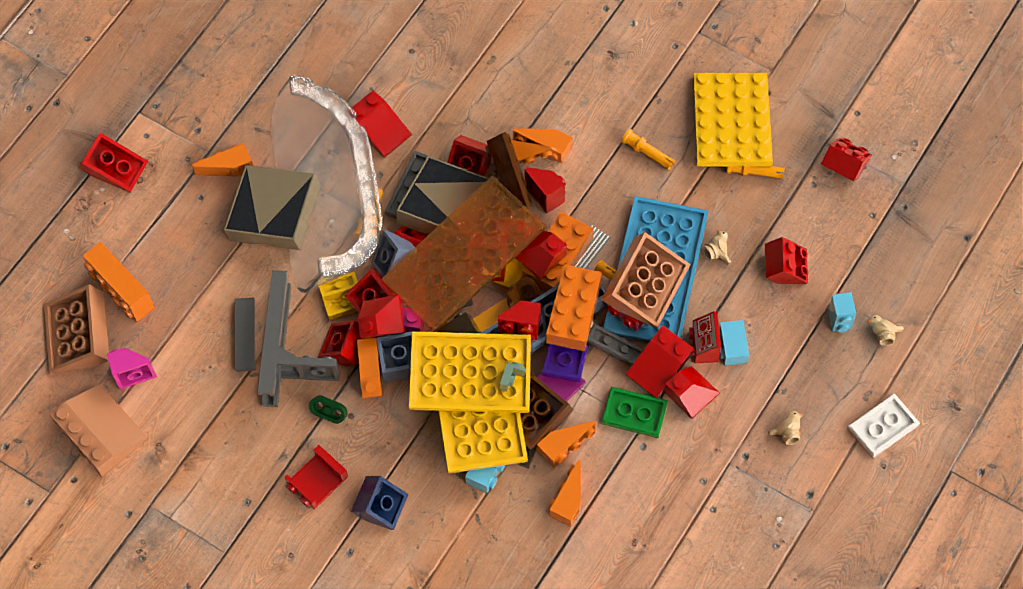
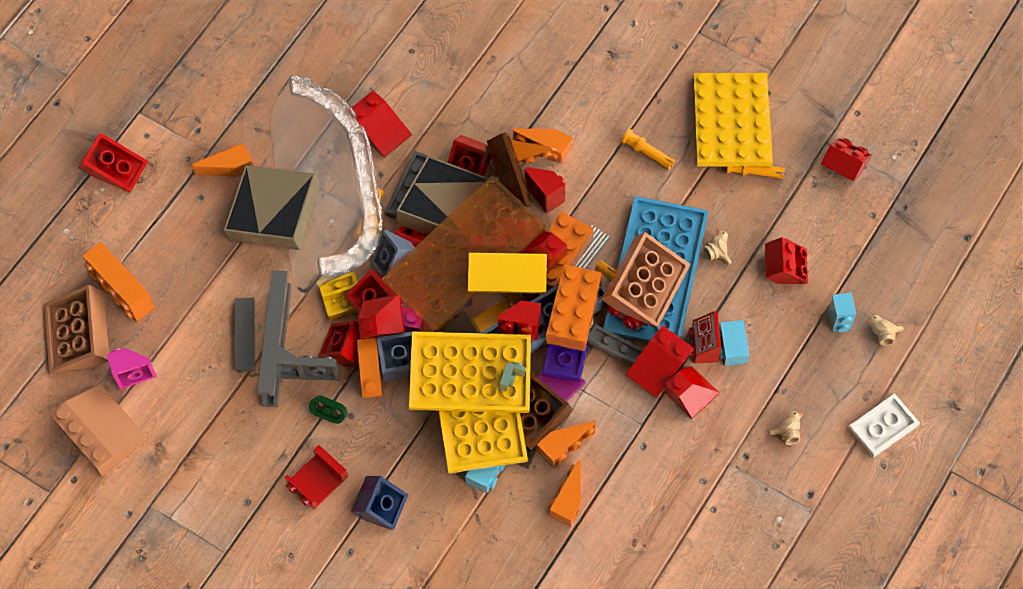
green tile [601,387,668,439] -> none
none -> yellow tile [468,253,547,294]

